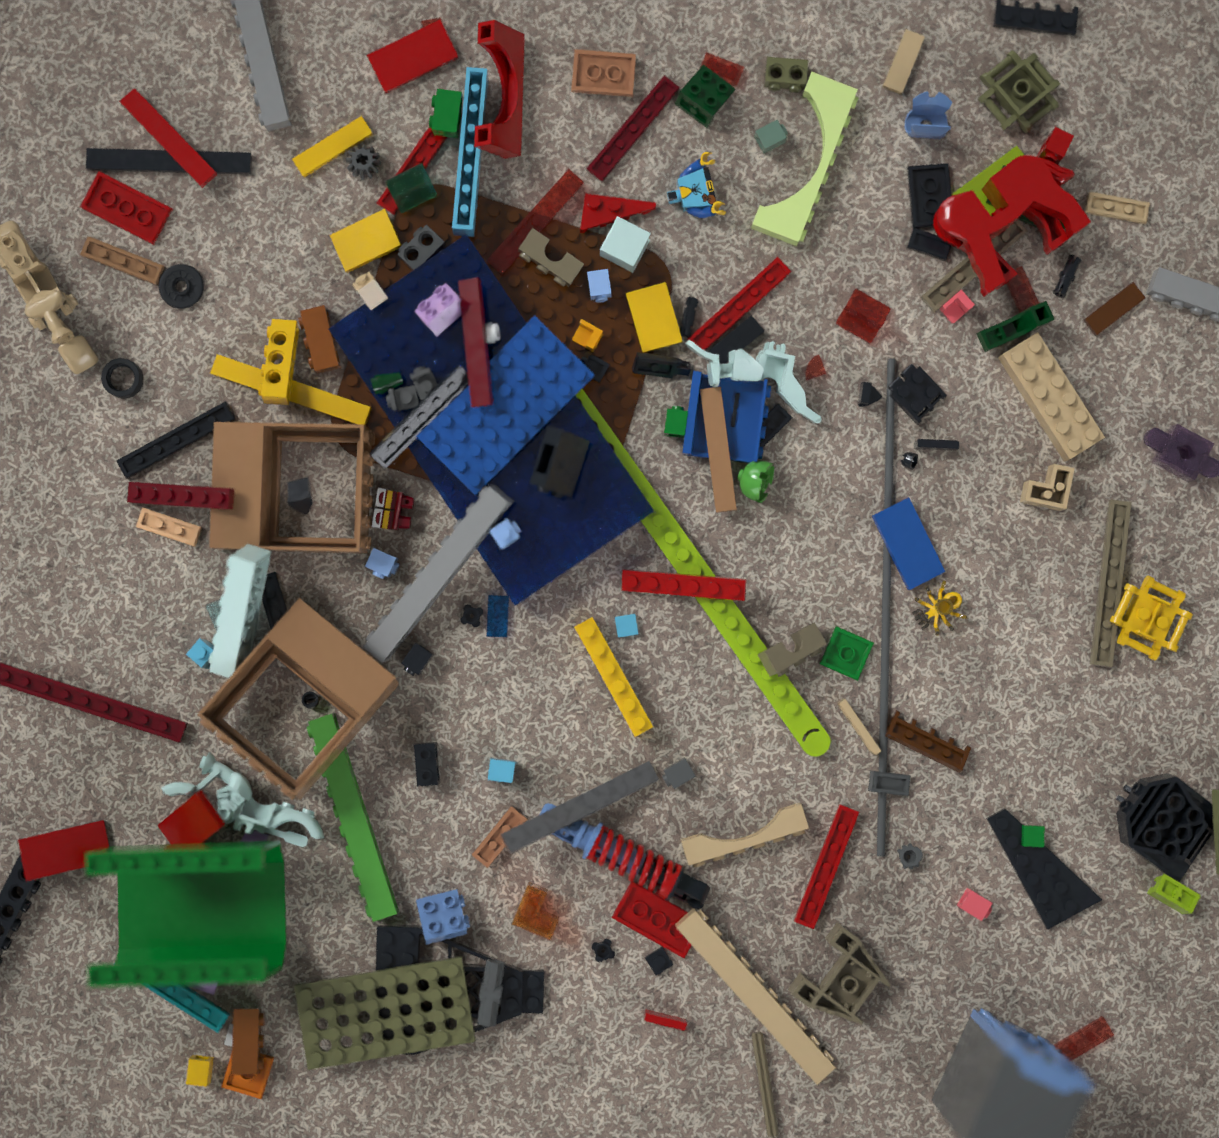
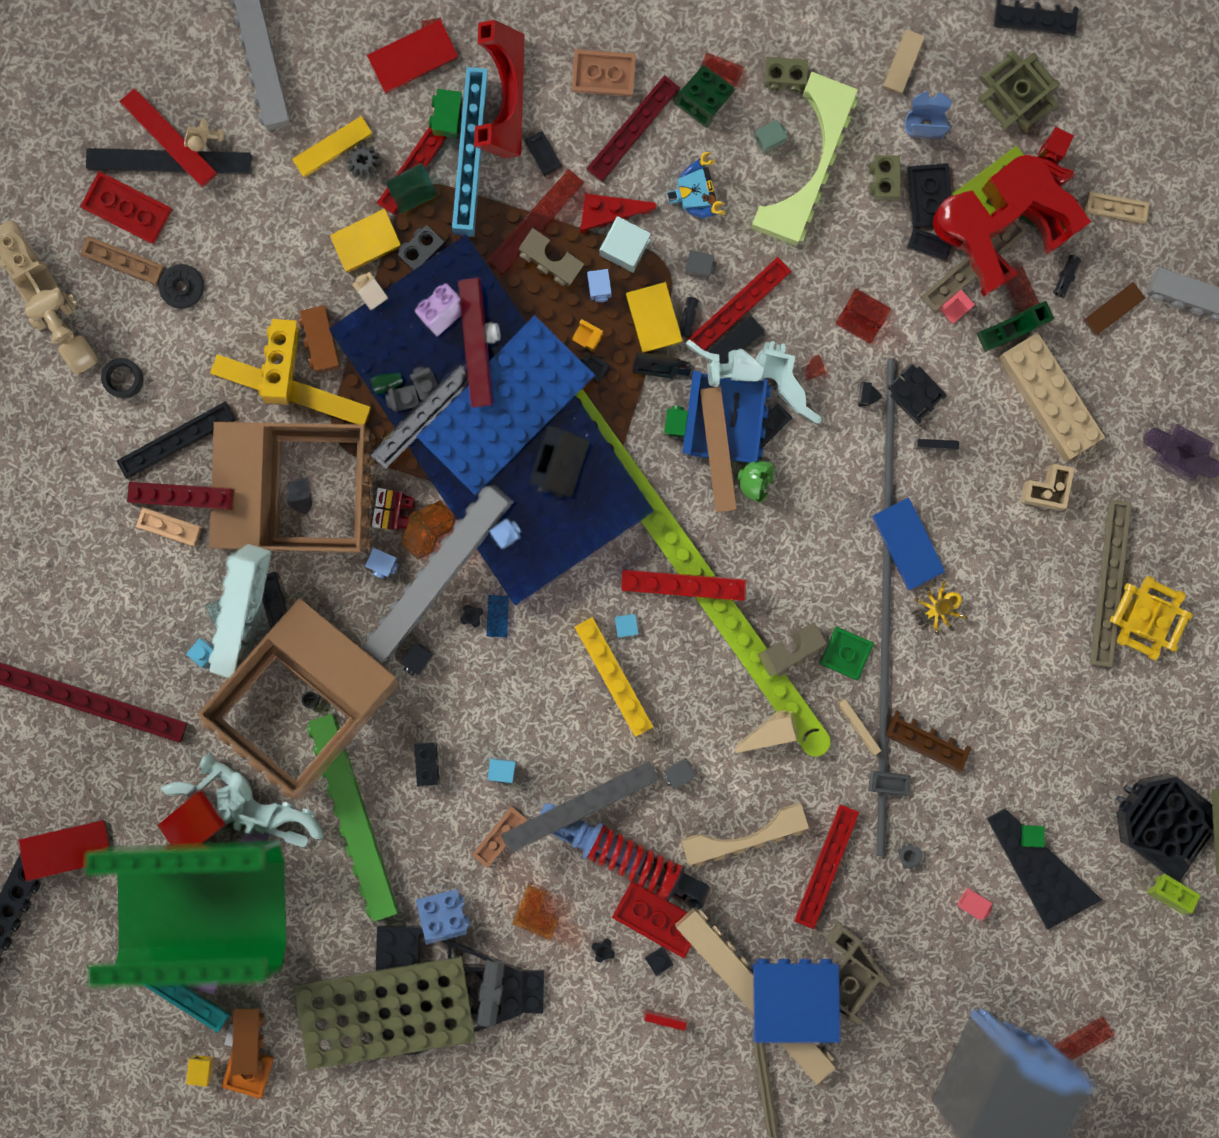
black hinge [901,452,918,470] -> none
none -> tan piece [184,119,225,152]
none -> clear orange brick [401,501,457,560]
none -> black tile [524,131,562,177]
none -> dark grey brick [685,250,717,279]
none -> tan slope [735,710,799,753]
none -> blue panel [752,959,840,1043]
none -> olive brick [869,155,900,201]

